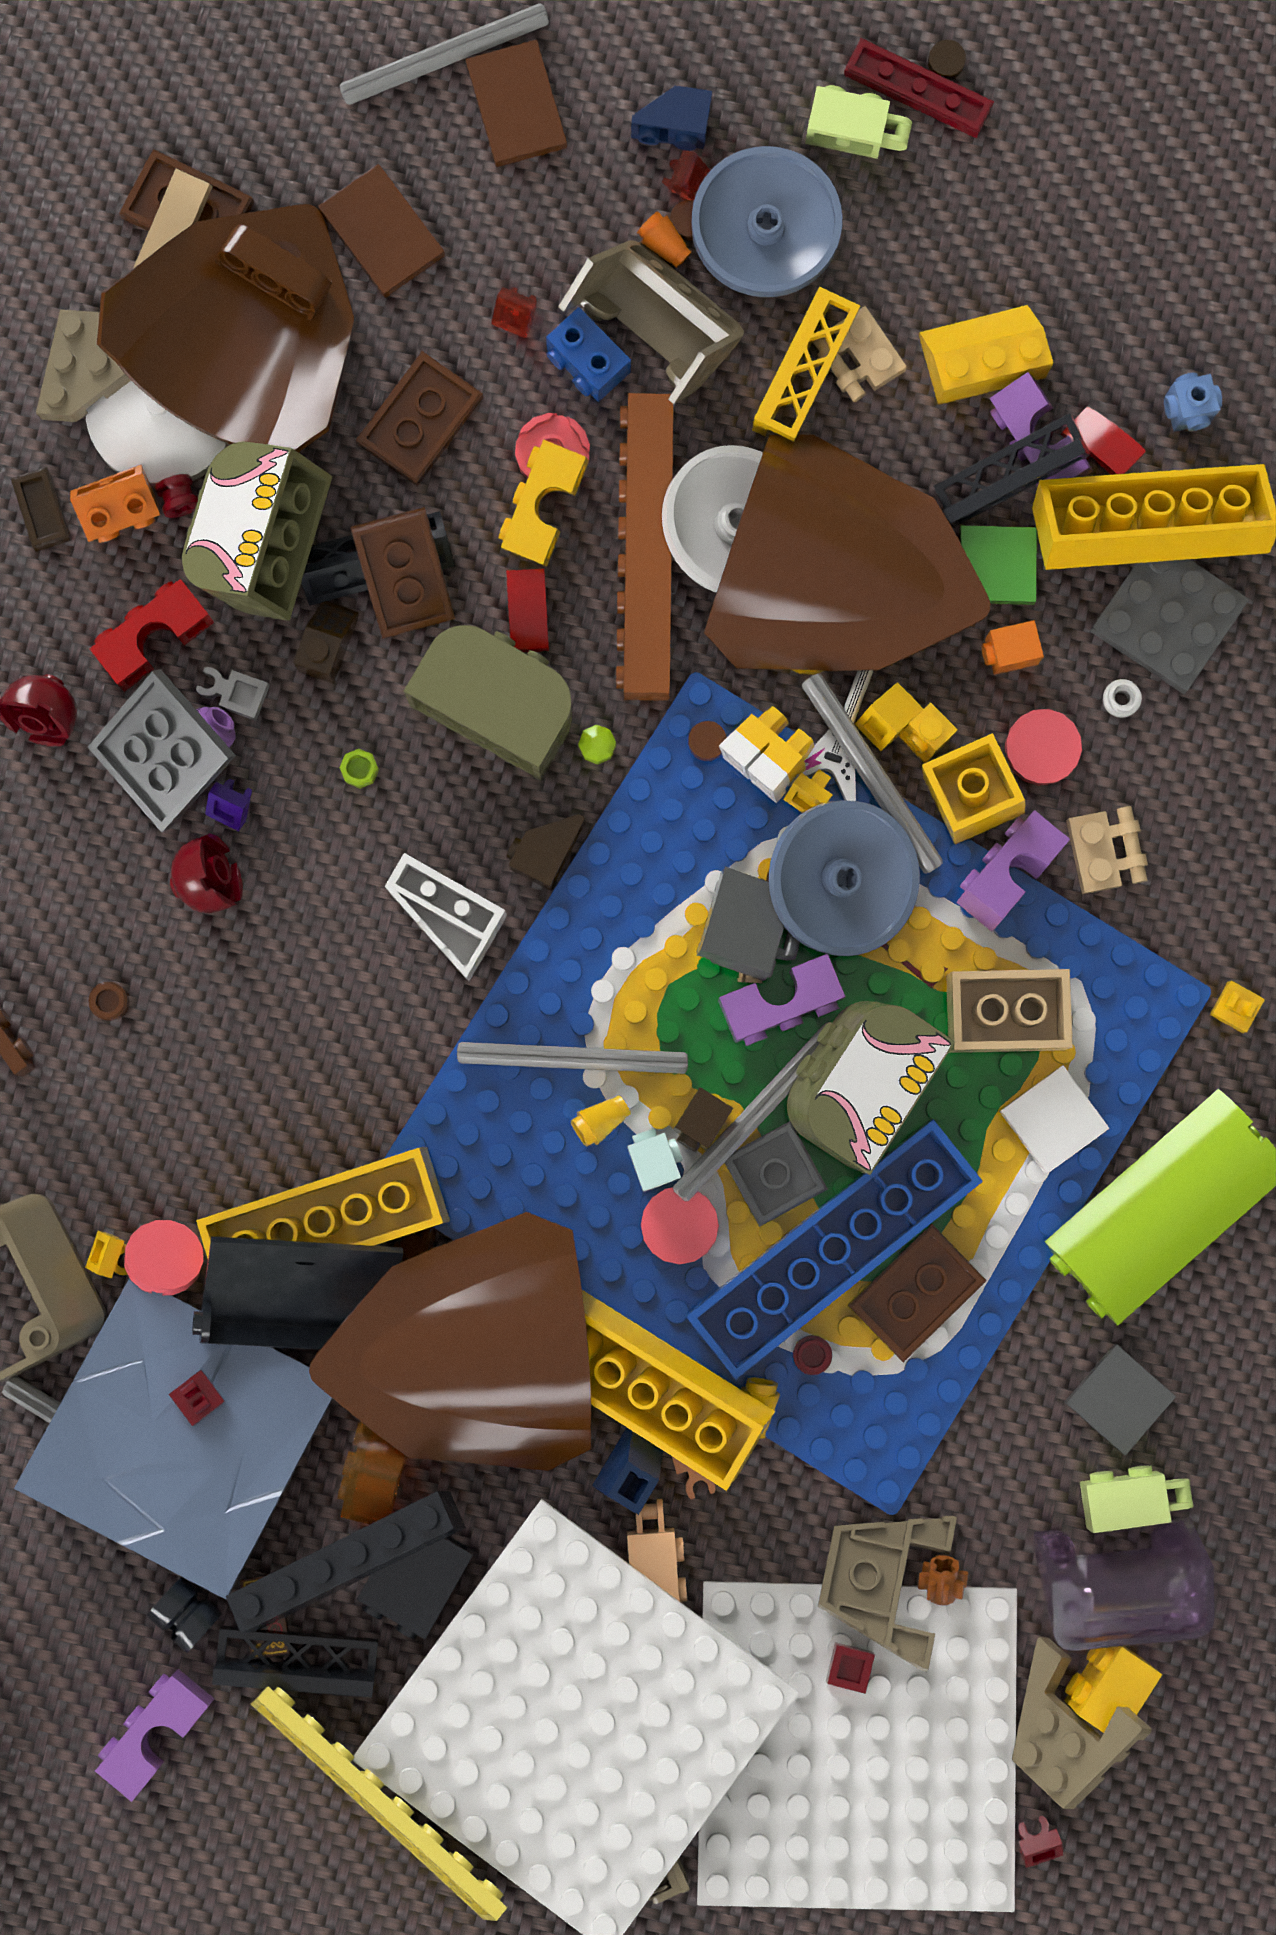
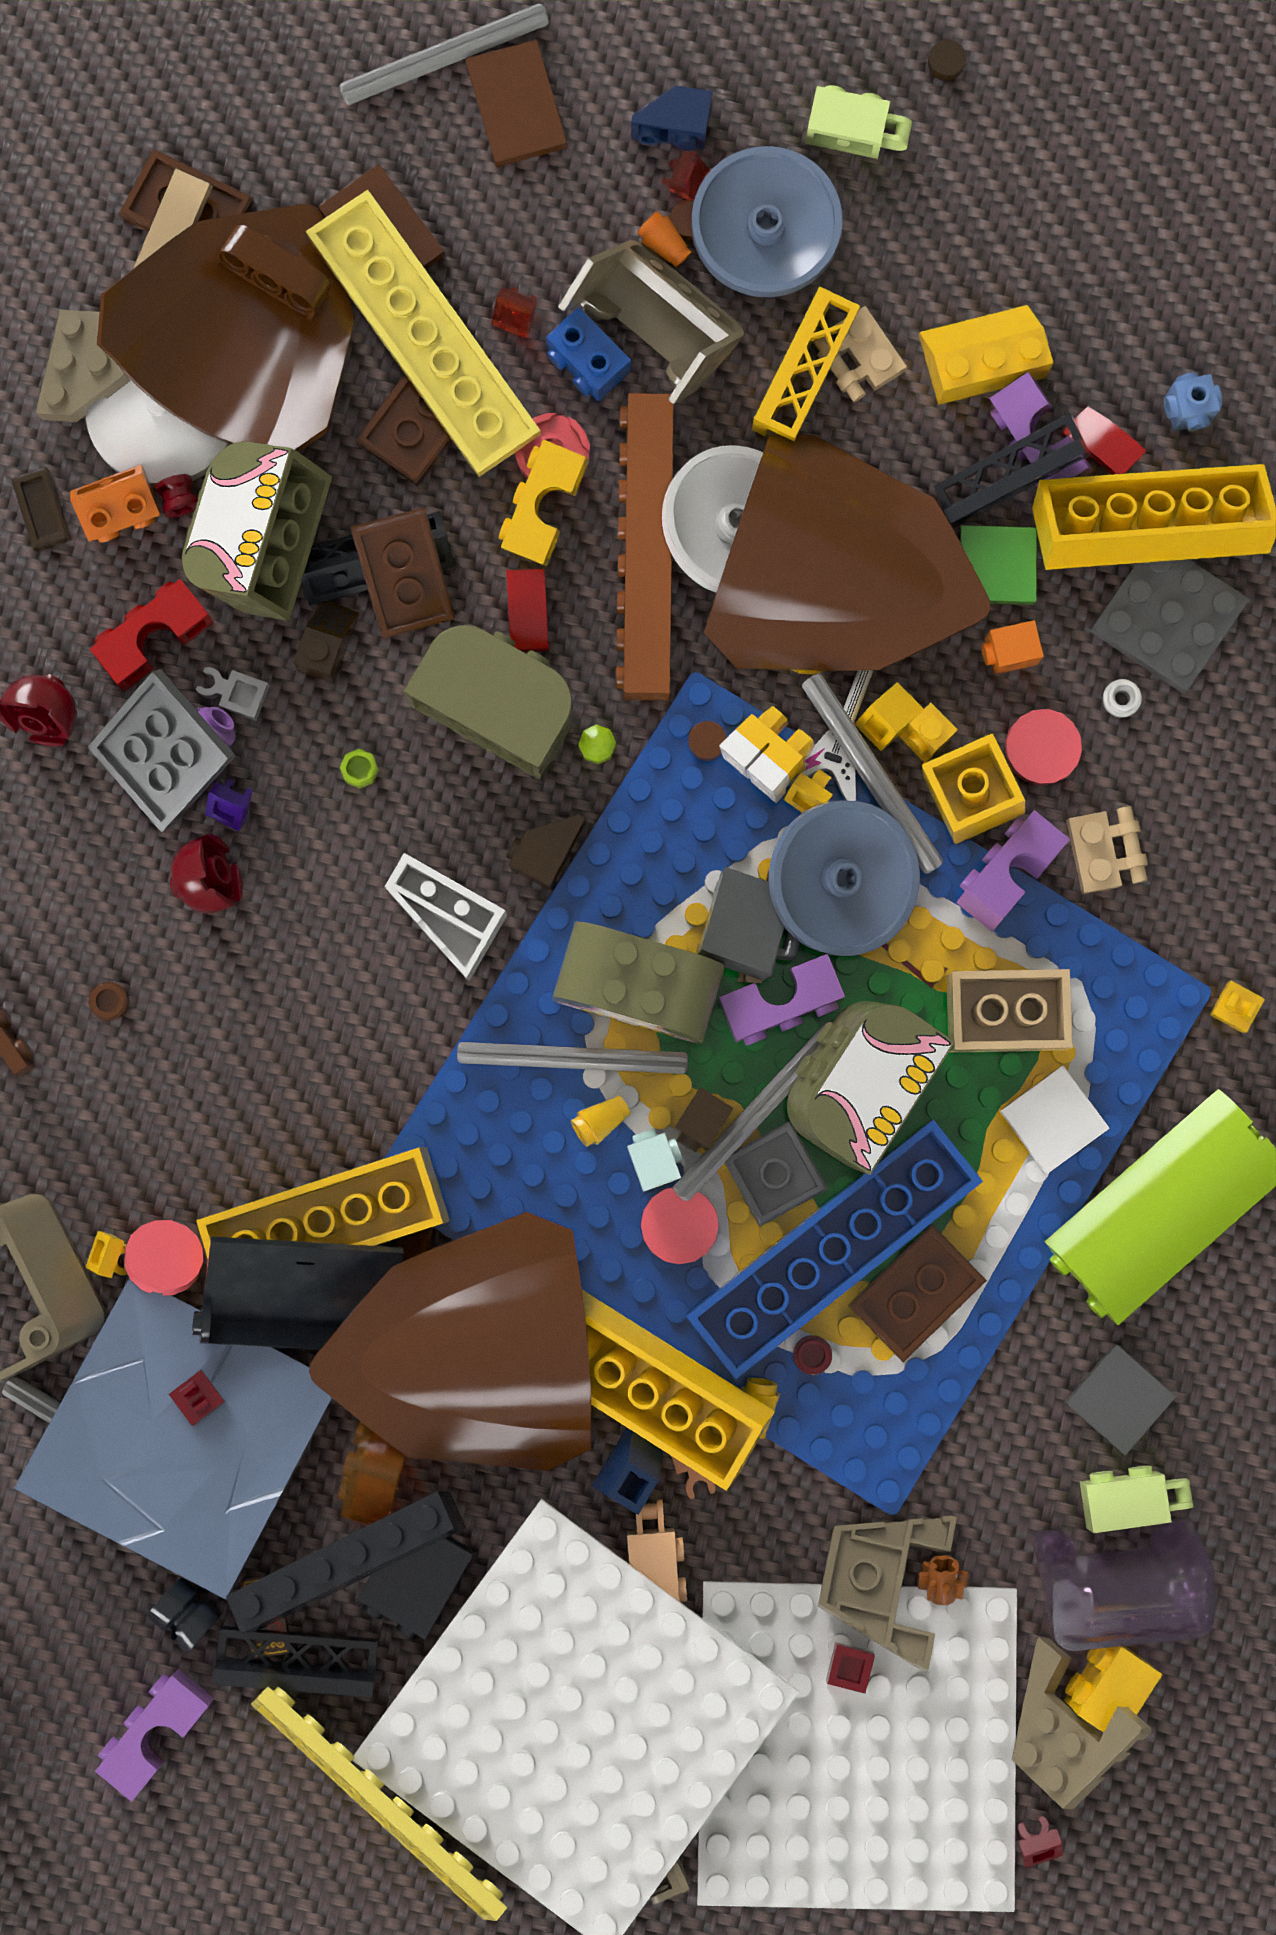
dark red tile [844,38,994,139] -> none
none -> light yellow plate [306,190,541,477]
none -> olive brick [552,922,725,1045]

